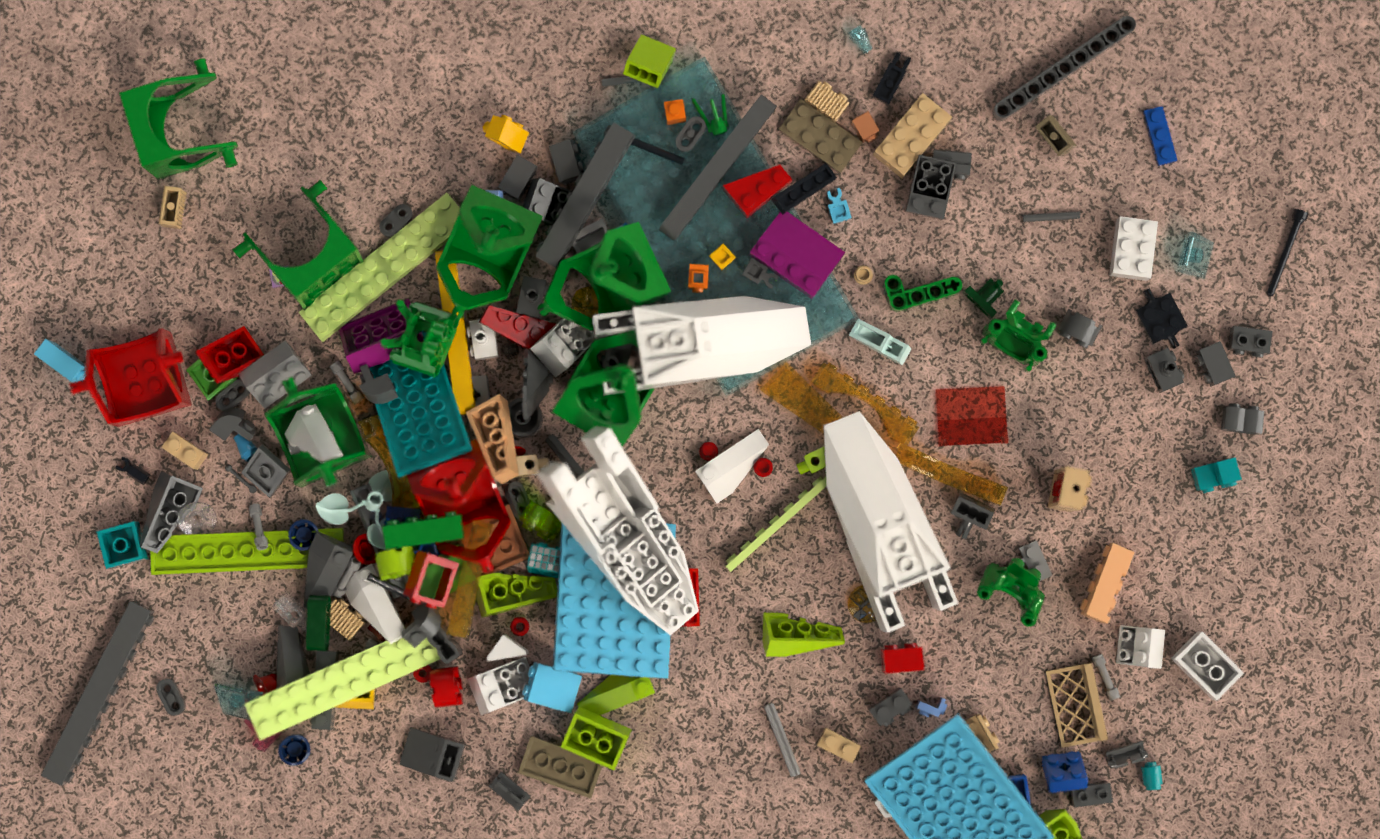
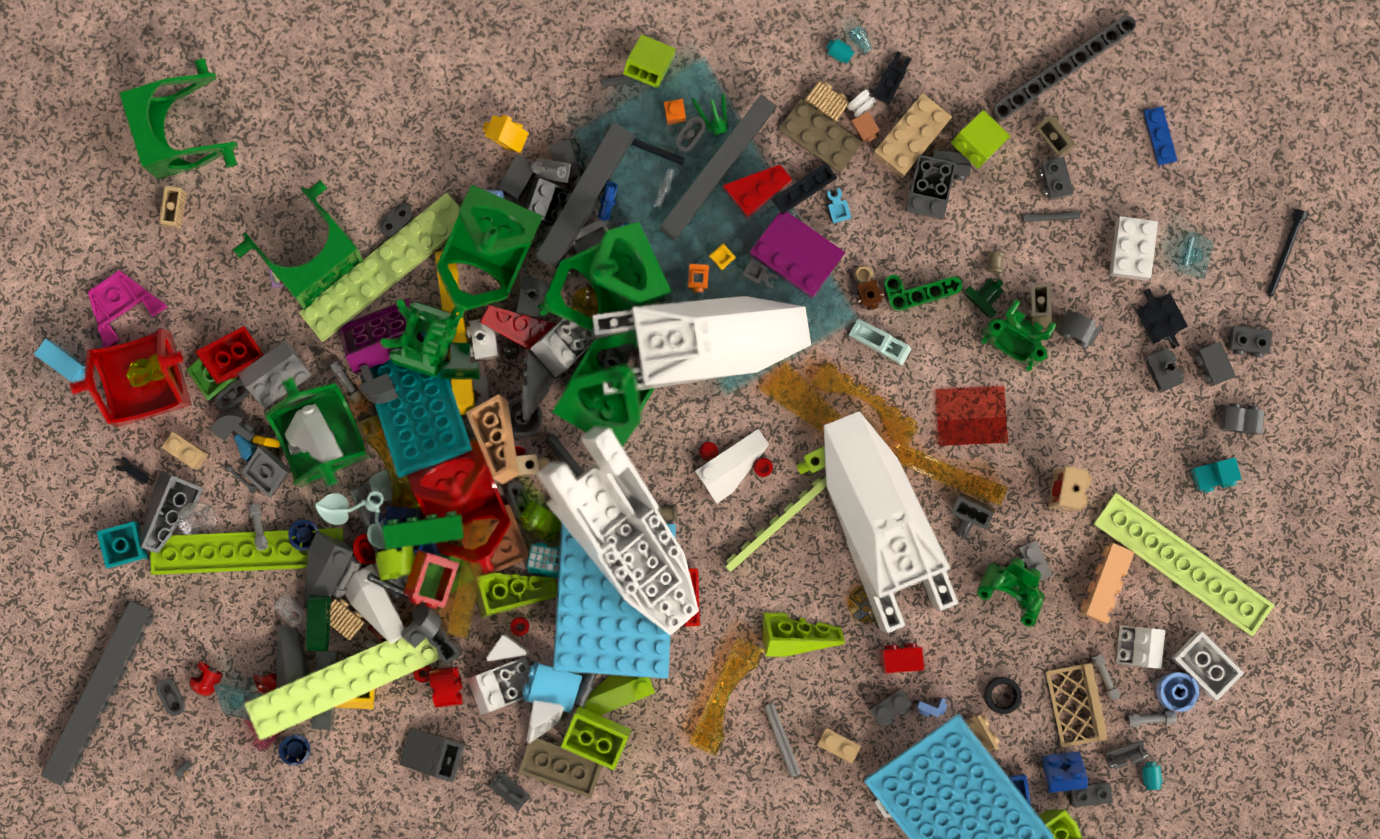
none -> dark pink wing [88,270,168,348]
none -> clear neon green brick [126,353,171,387]
none -> dark grey tile [175,760,194,779]
none -> red helmet [189,660,224,696]
none -> yellow tile [252,435,280,448]
none -> dark green piece [440,342,480,380]
none -> white slope [526,701,564,744]
none -> light grey hinge [530,158,571,183]
none -> dark grey pin [574,673,597,708]
none -> blue pin [598,181,618,221]
none -> clear bar [653,169,675,208]
none -> dark tan bush [658,505,677,522]
none -> clear yellow arch [689,637,765,756]
none -> teal brick [826,38,855,64]
none -> white wheel [847,89,877,118]
none -> reddish brown brick [855,280,884,311]
none -> lime brick [951,110,1011,169]
none -> black tyre [984,677,1022,714]
none -> dark tan bush [986,252,1005,274]
none -> dark tan brick [1028,283,1052,328]
none -> dark grey brick [1038,157,1074,201]
none -> yellowish green plate [1093,493,1274,637]
none -> light grey bar [1128,711,1177,727]
none -> light blue brick [1156,672,1199,712]

